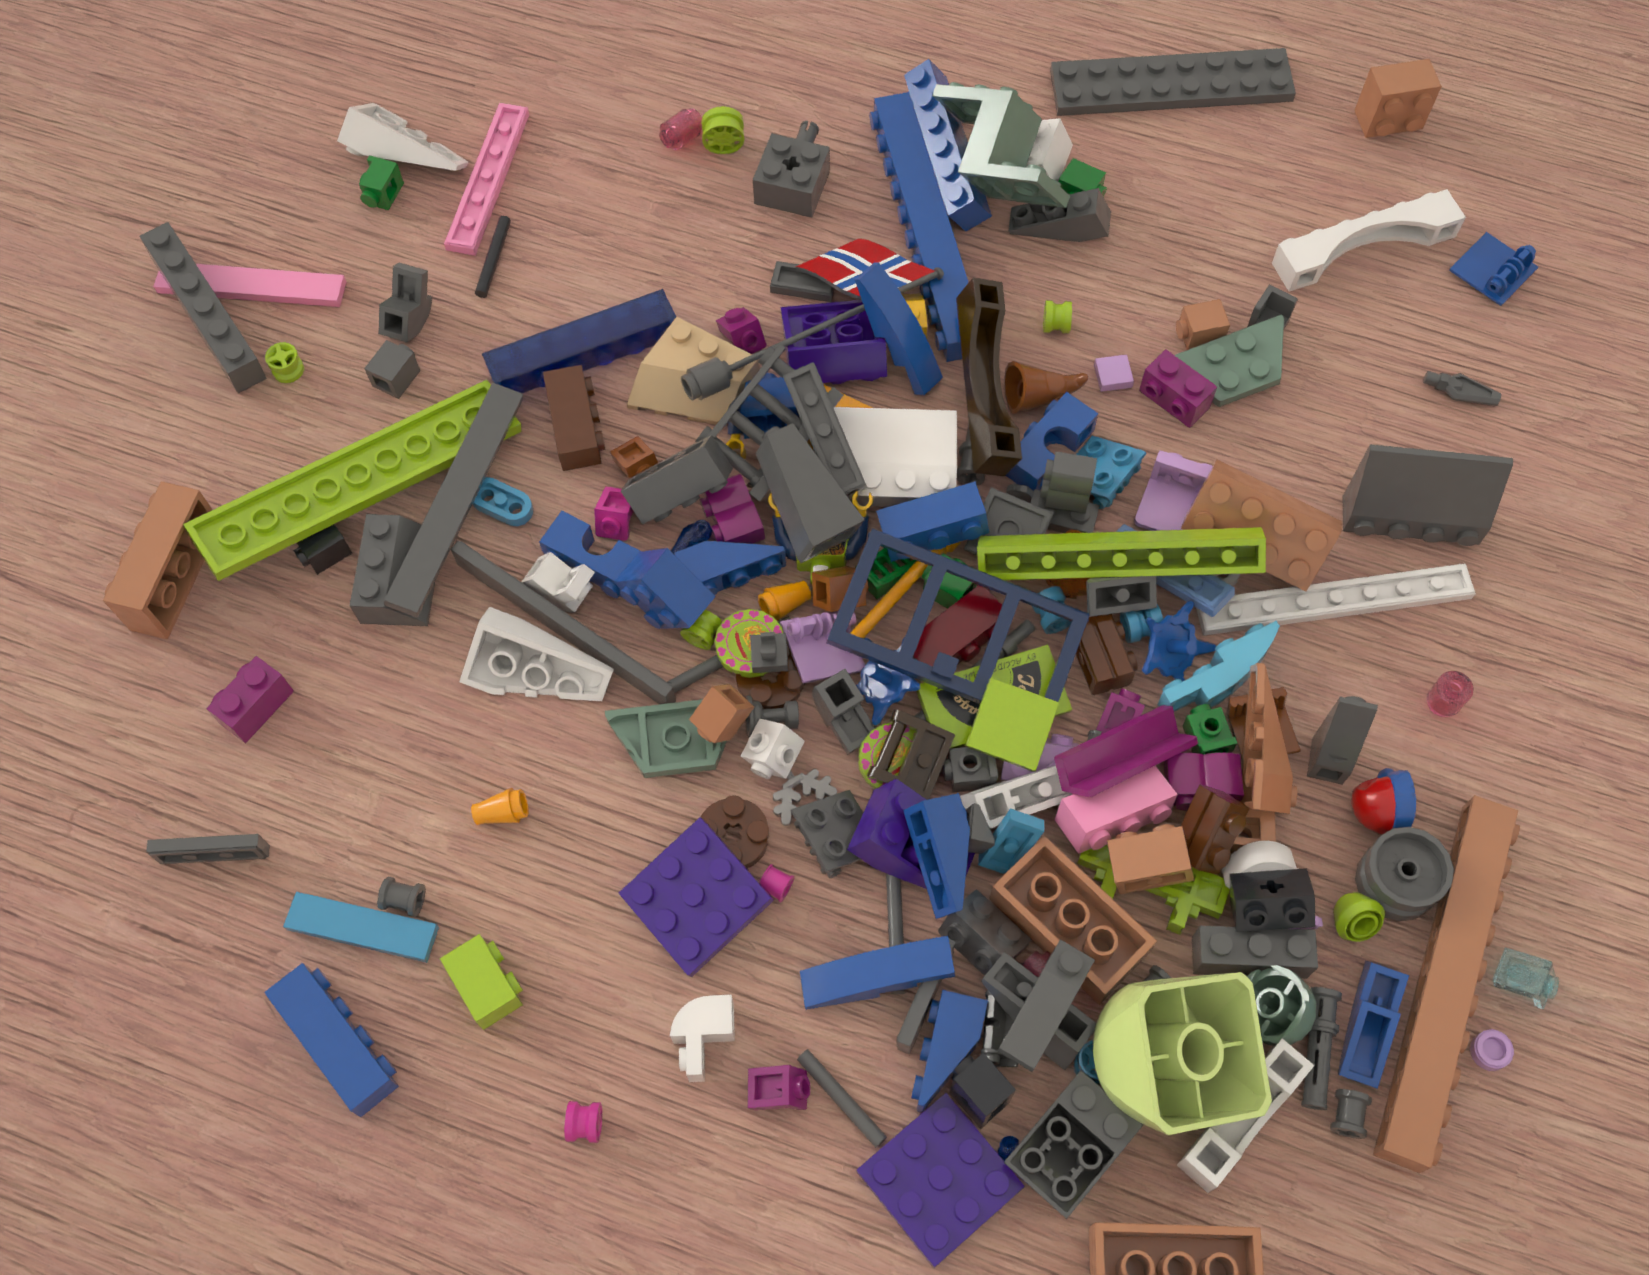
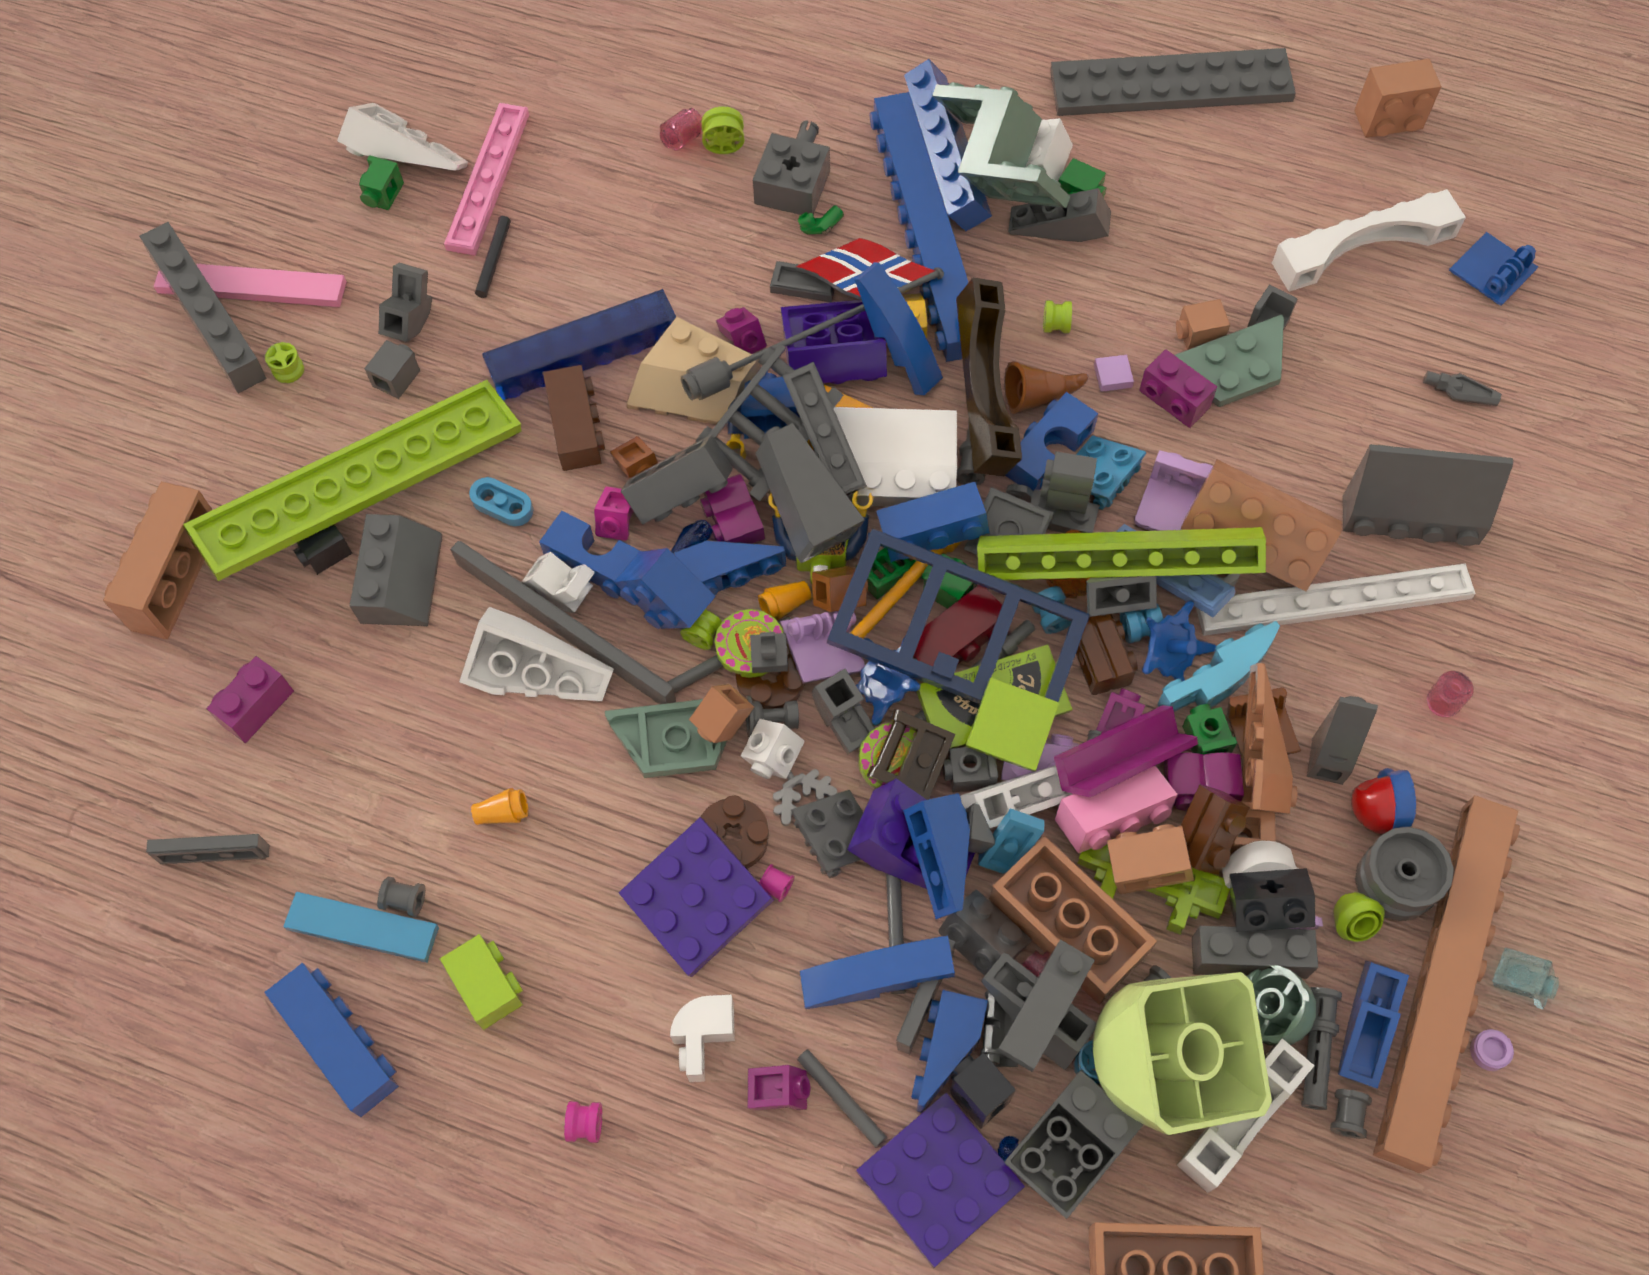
dark grey tile [384,382,523,618] -> none
none -> green arm [798,205,844,235]

